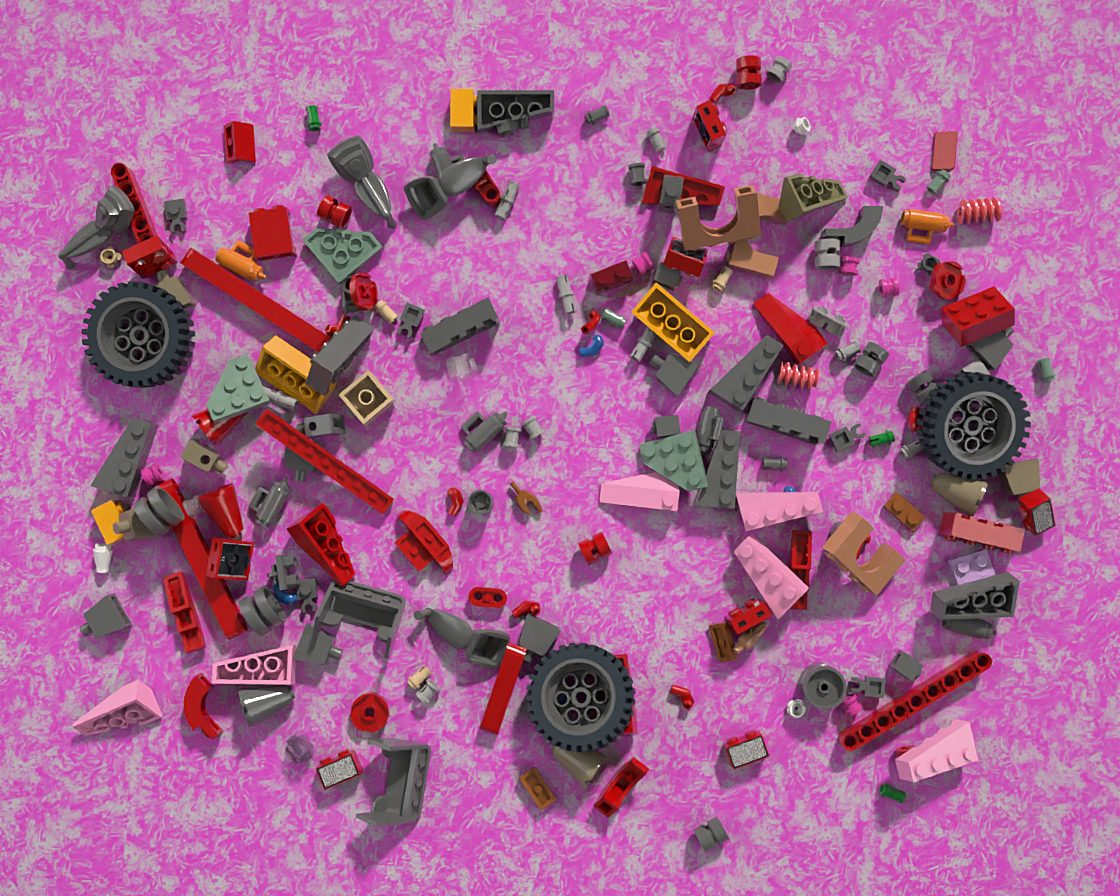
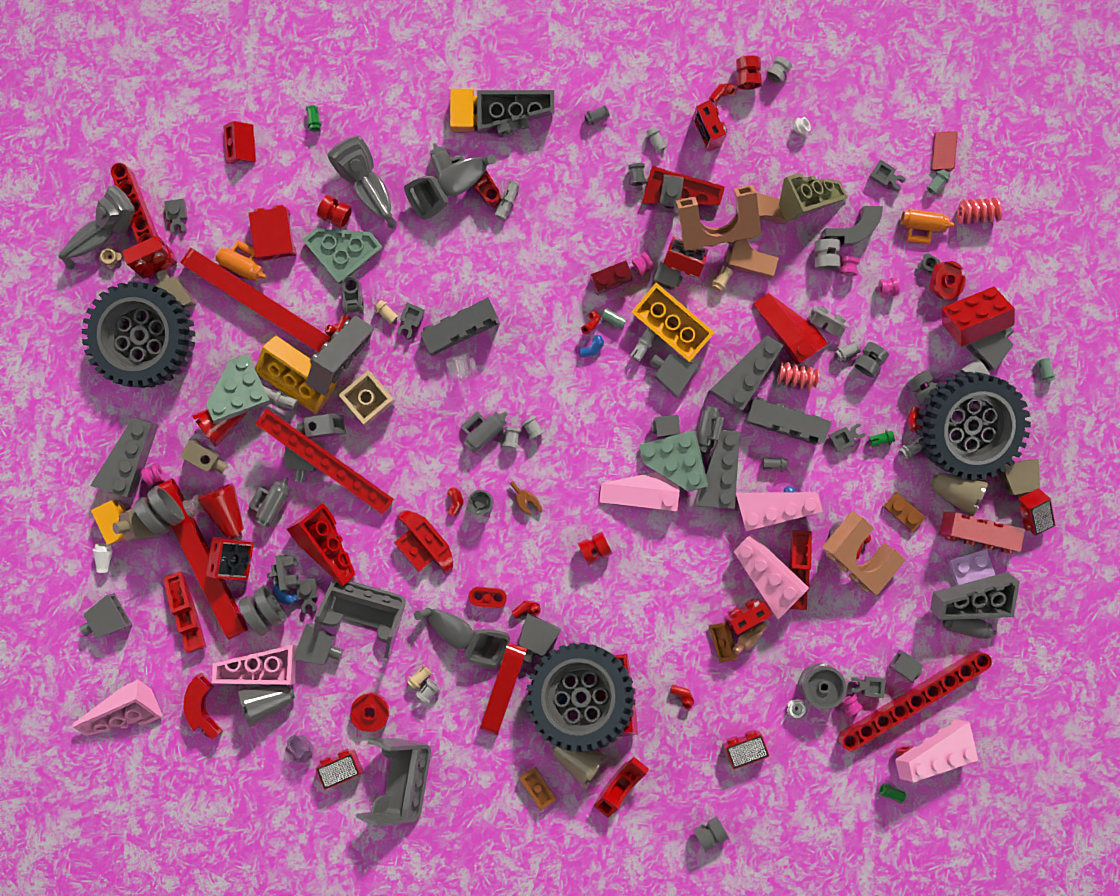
red tile [349,272,378,311] -> none
light grey pin [556,275,577,315] -> none

